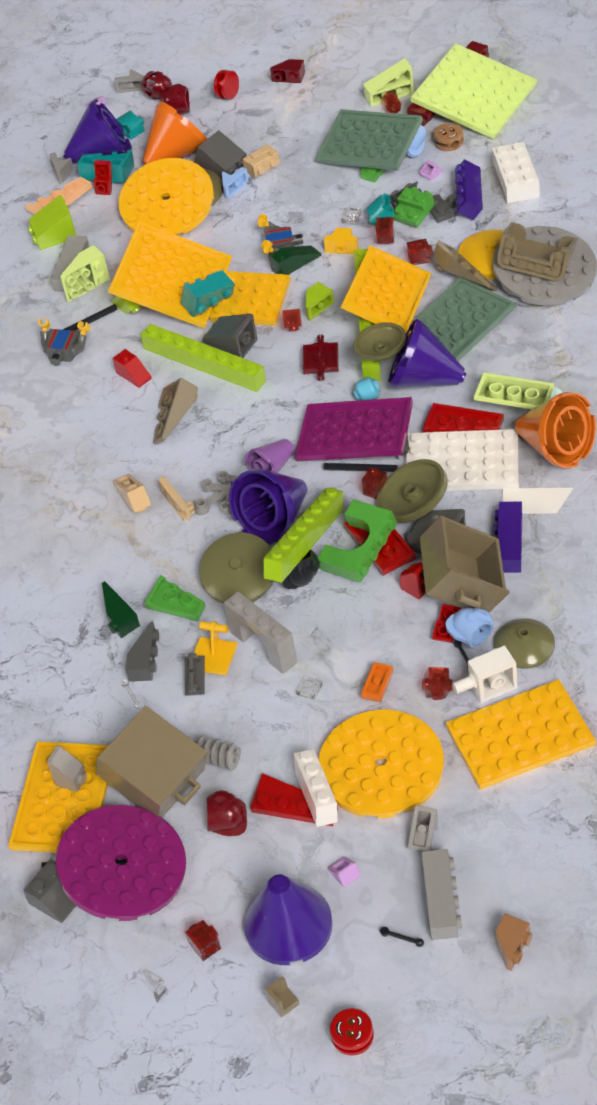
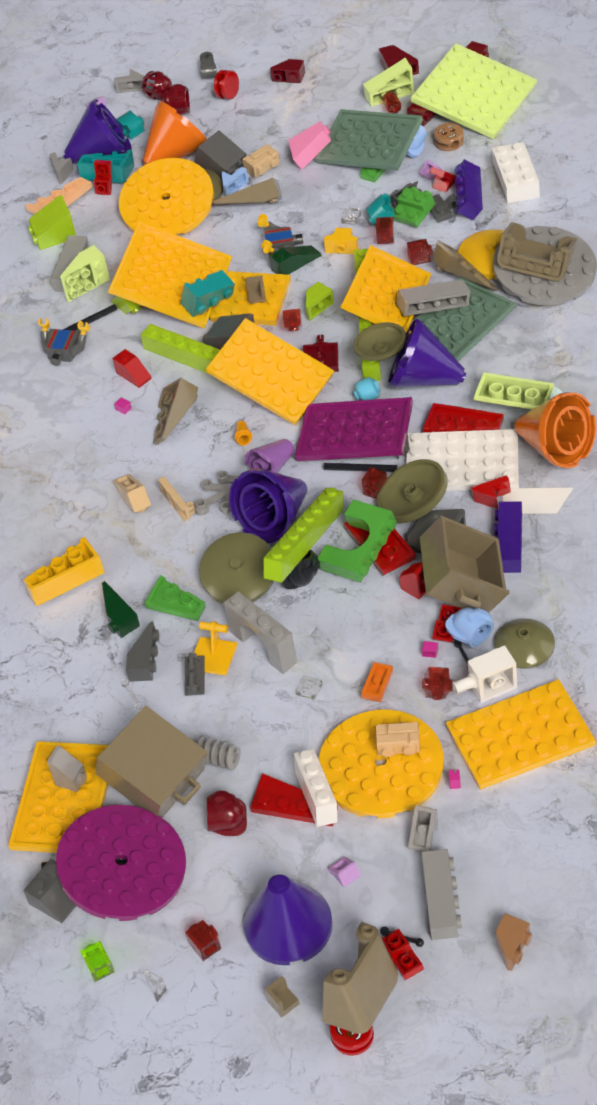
none -> yellow wedge [23,537,105,606]
none -> clear neon green brick [80,941,115,982]
none -> dark pink piece [114,397,132,414]
none -> dark grey piece [200,52,217,79]
none -> yellow plate [206,318,334,426]
none -> dark tan wedge [213,178,282,205]
none -> light orange cone [235,421,253,446]
none -> dark tan panel [246,276,266,304]
none -> bright pink slope [289,121,331,169]
none -> dark tan windscreen [322,922,398,1034]
none -> tan brick [376,722,420,757]
none -> dark red slope [379,45,419,75]
none -> red slope [382,928,424,980]
none -> light grey brick [396,280,471,316]
none -> dark pink piece [422,641,439,658]
none -> slope [429,166,455,192]
none -> dark pink piece [449,769,461,789]
none -> red slope [471,475,511,509]

